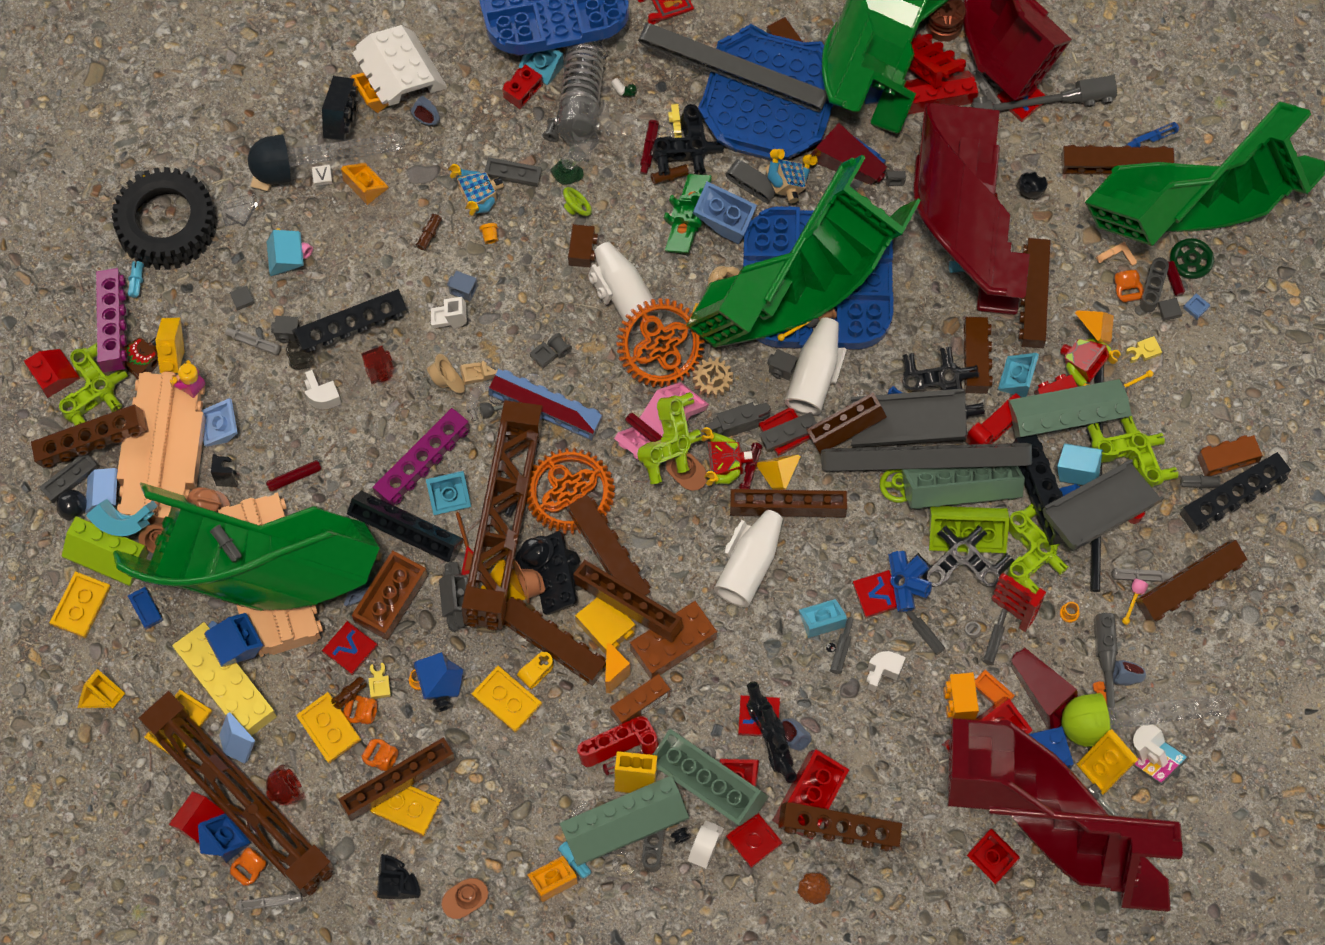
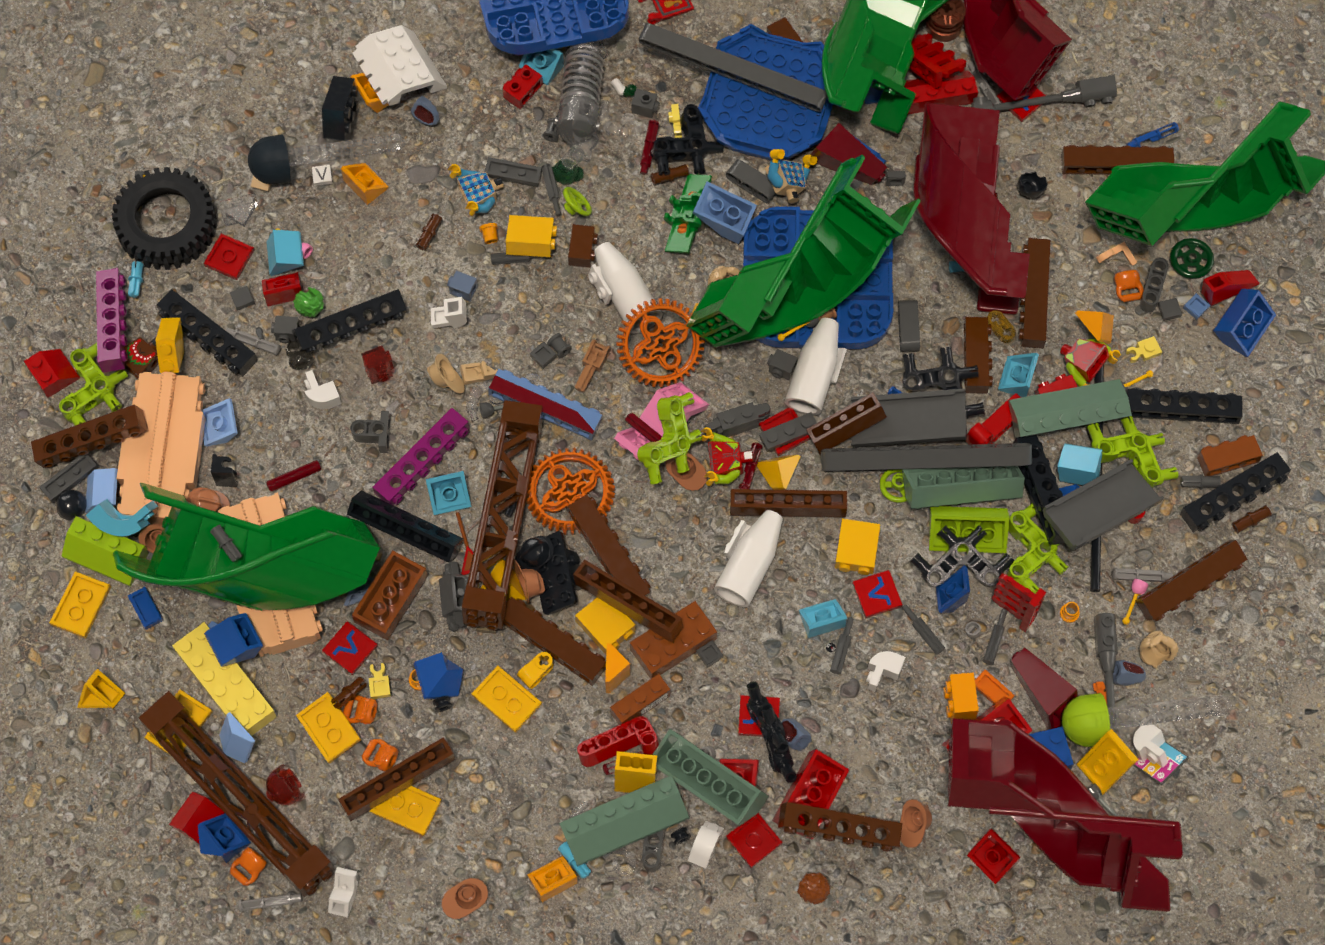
piece [170,360,205,398] -> none
black brick [377,854,420,899] -> none
tan gear [692,357,733,398] -> none
blue piece [888,551,932,612] -> none
dark red axle [1167,261,1185,296] -> none
none -> black brick [156,289,258,377]
none -> red tile [203,233,255,280]
none -> red slope [261,272,302,307]
none -> bright green piece [293,287,324,317]
none -> white brick [328,867,358,917]
none -> dark grey tile [350,411,390,453]
none -> dark grey axle [491,252,542,264]
none -> yellow brick [506,215,557,257]
none -> dark grey axle [542,164,561,216]
none -> medium nougat connector [575,339,611,392]
none -> dark grey brick [631,89,660,118]
none -> dark grey tile [696,640,724,668]
none -> yellow brick [835,518,880,575]
none -> dark grey beam [898,300,920,351]
none -> nougat piece [900,799,932,848]
none -> blue slope [936,565,970,613]
none -> clear yellow beam [987,310,1016,343]
none -> black brick [1126,387,1243,424]
none -> tan hair [1139,631,1178,668]
none -> red slope [1201,270,1259,306]
none -> blue slope [1213,289,1276,357]
none -> reddish brown pin [1232,505,1272,534]

